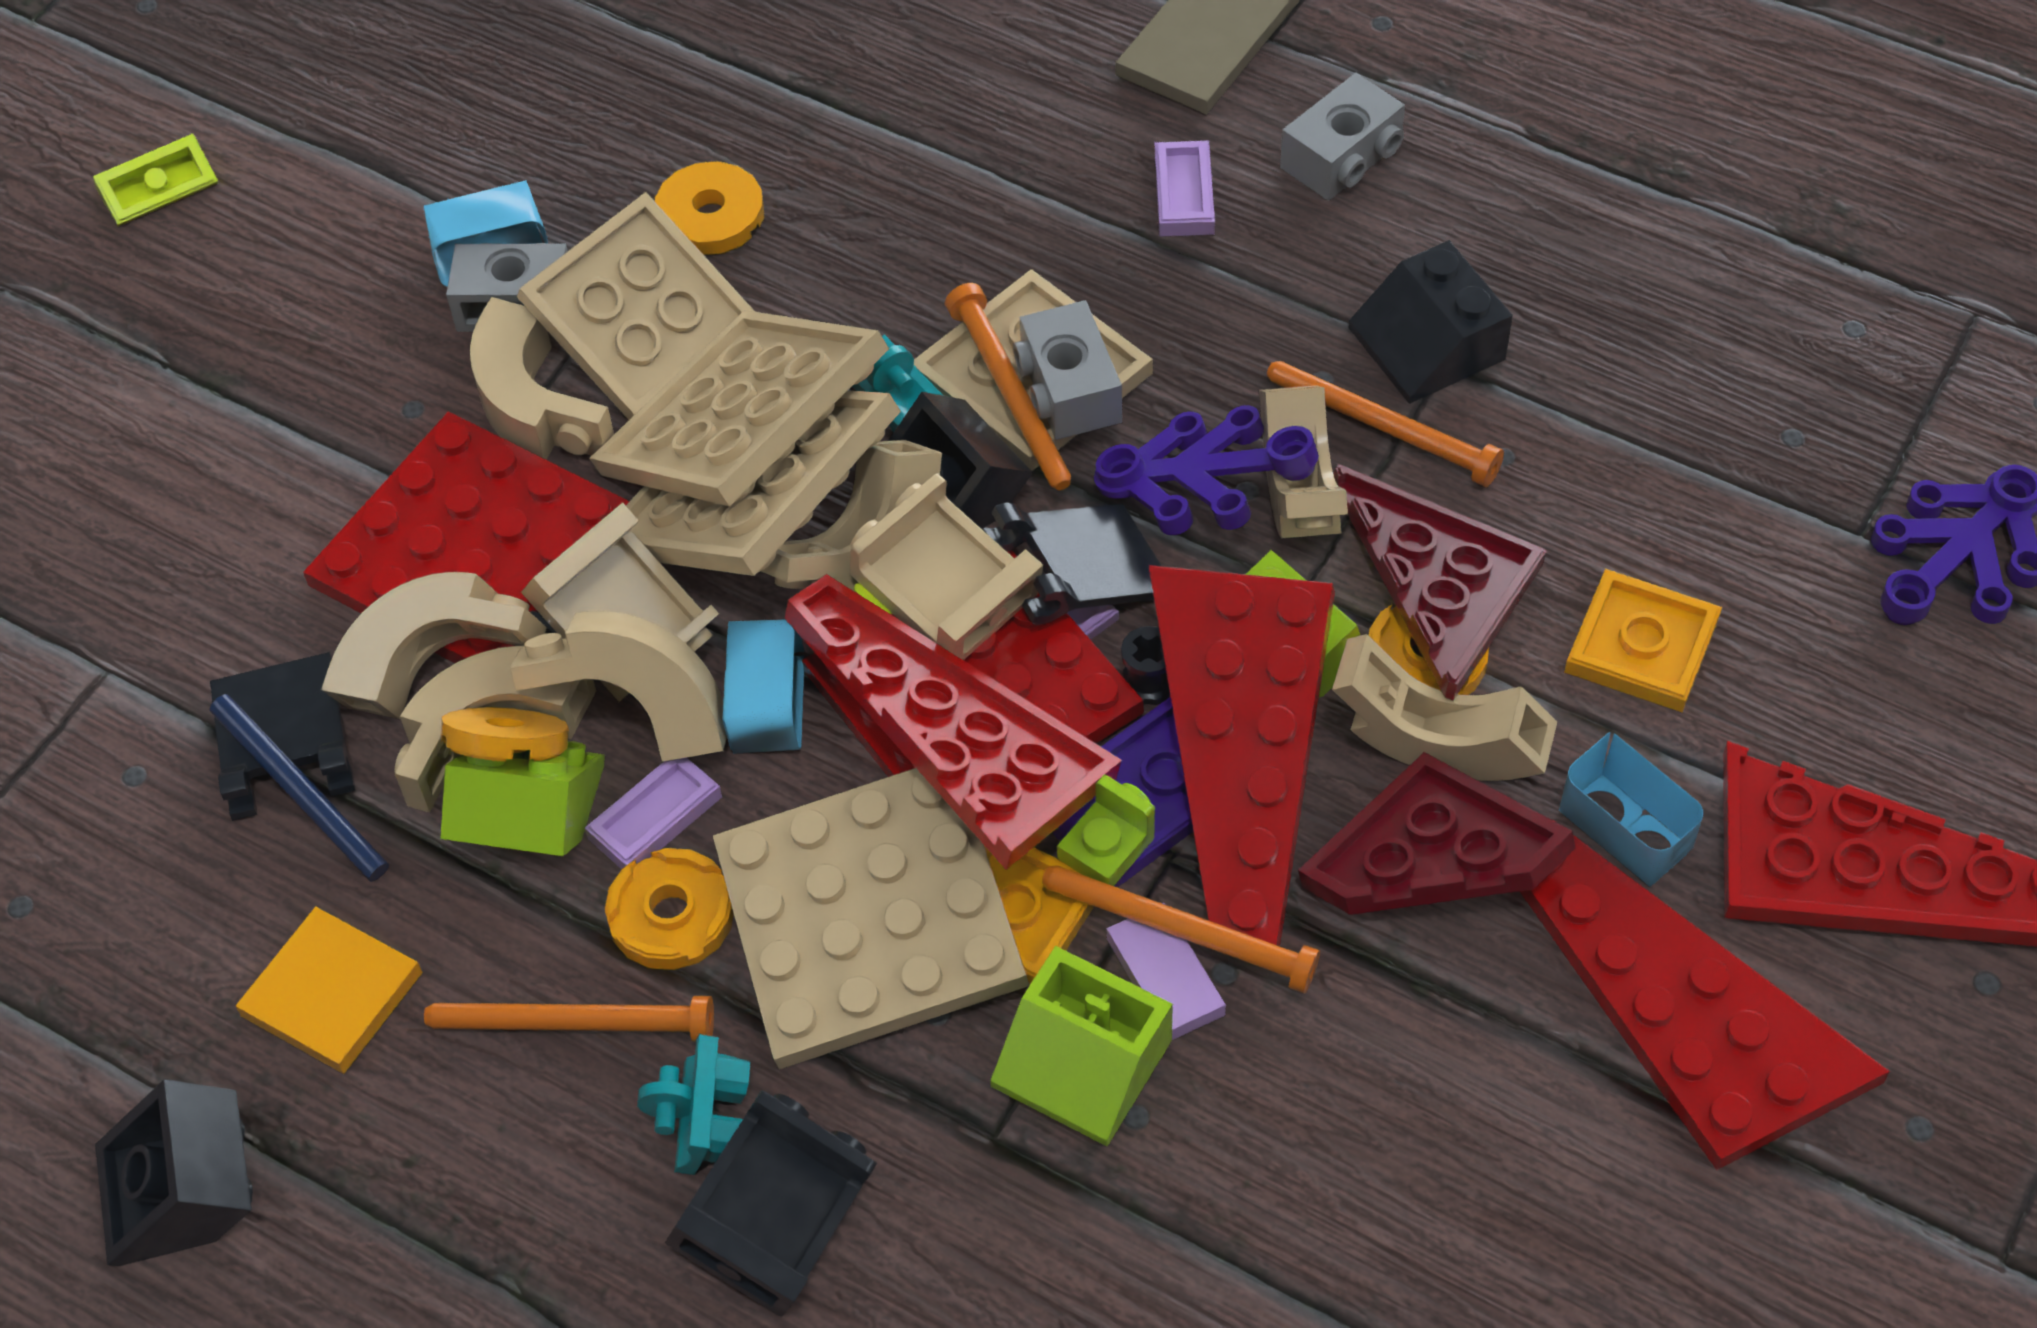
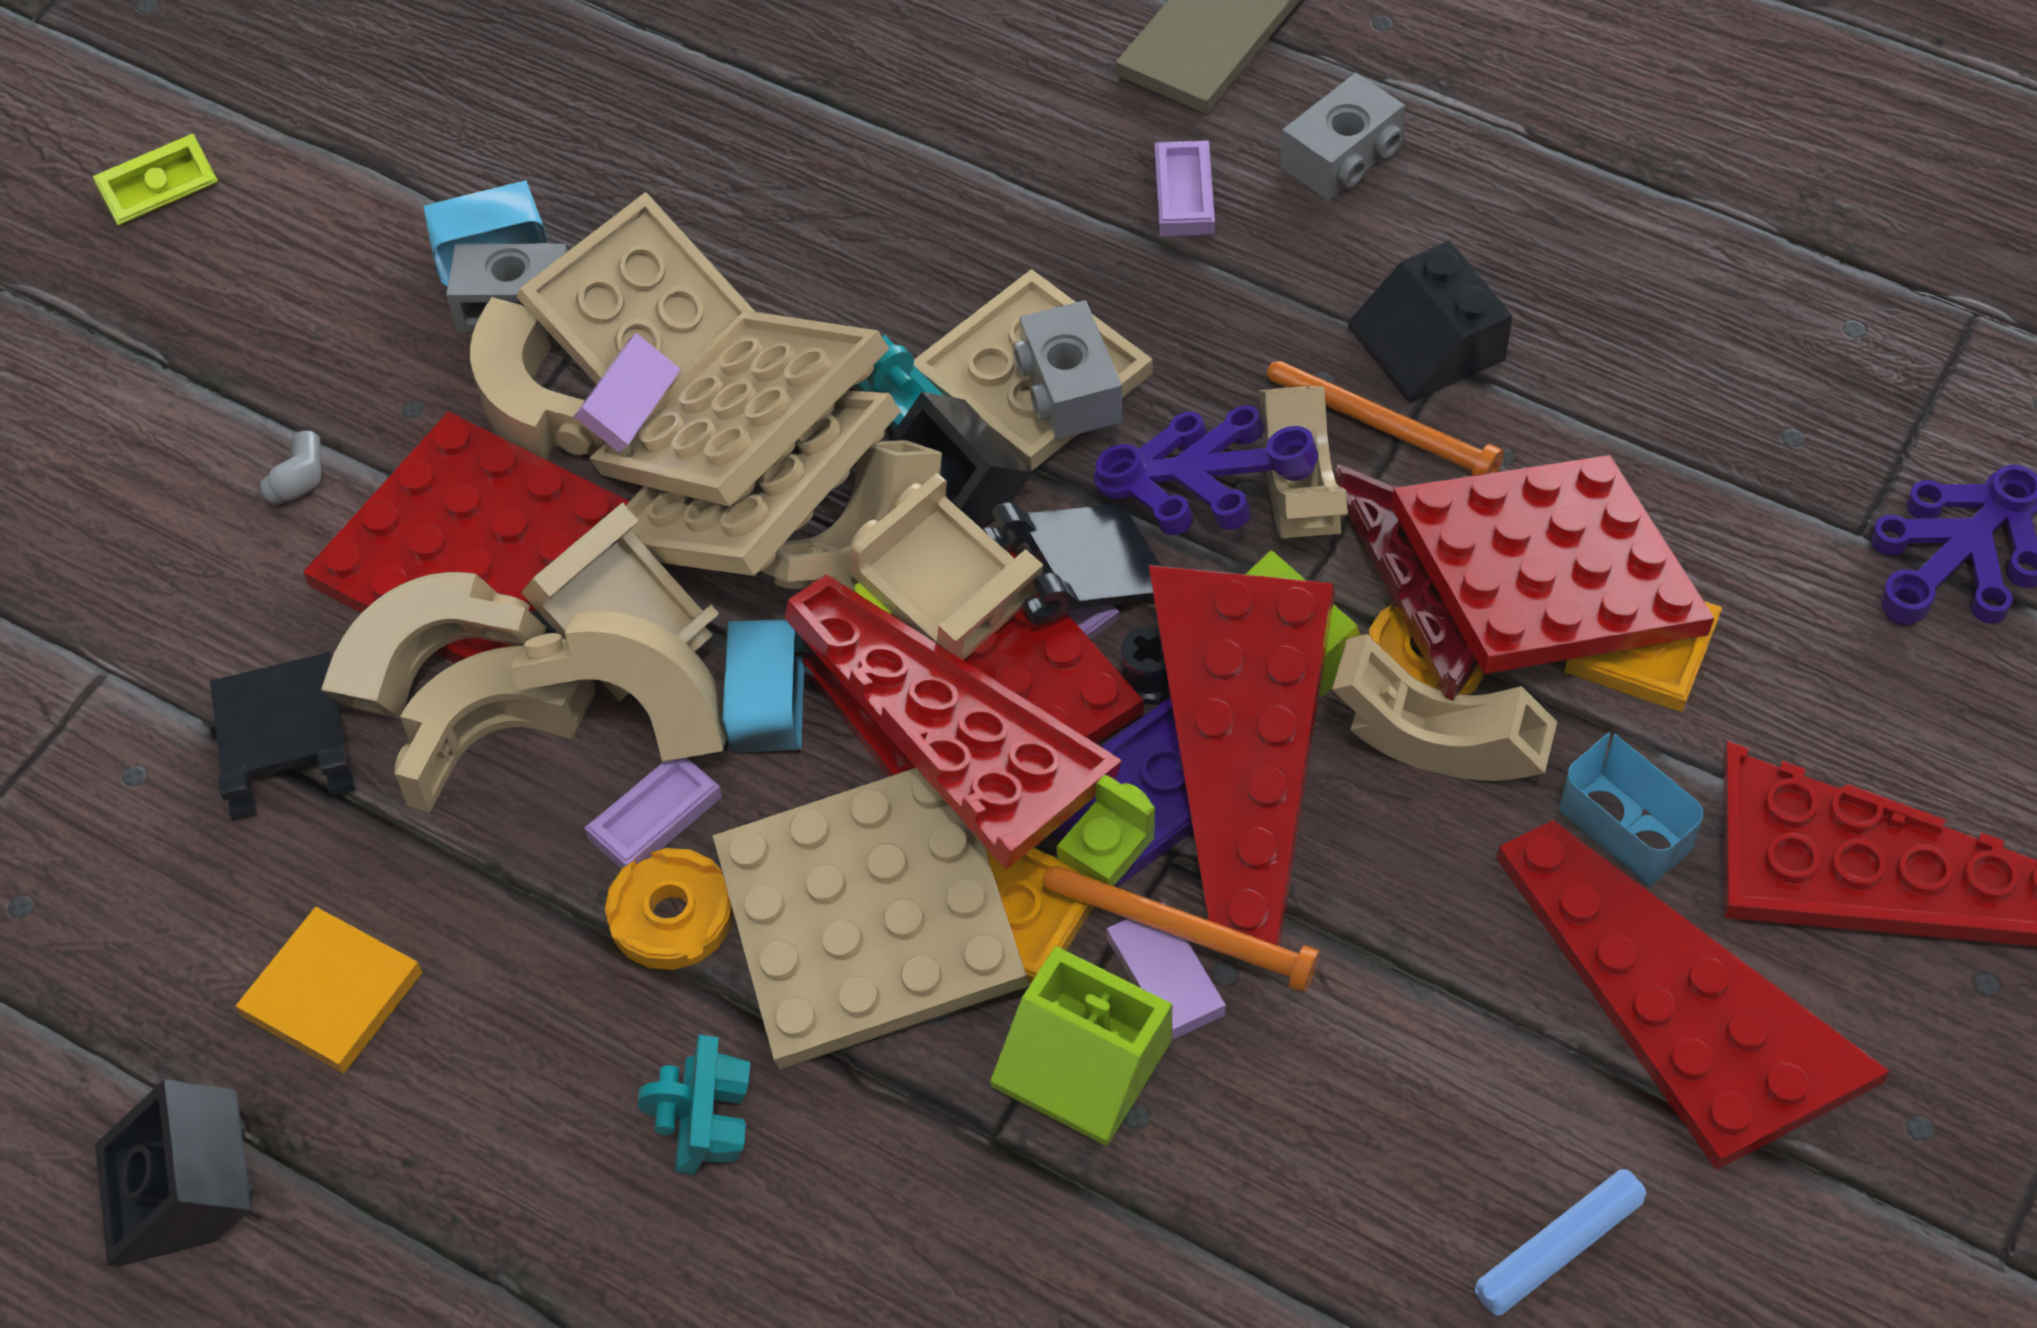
dark blue bar [209,694,389,882] -> none
orange bar [424,996,714,1042] -> none
light orange tile [440,707,569,762] -> none
lime slope [440,741,605,856] -> none
light orange tile [655,161,764,255] -> none
black panel [665,1091,877,1317] -> none
orange bar [945,283,1071,491] -> none
dark red plate [1298,752,1575,915] -> none
none -> light grey arm [260,431,322,505]
none -> lavender tile [574,333,681,453]
none -> plate [1390,455,1714,674]
none -> light blue axle [1475,1169,1647,1316]

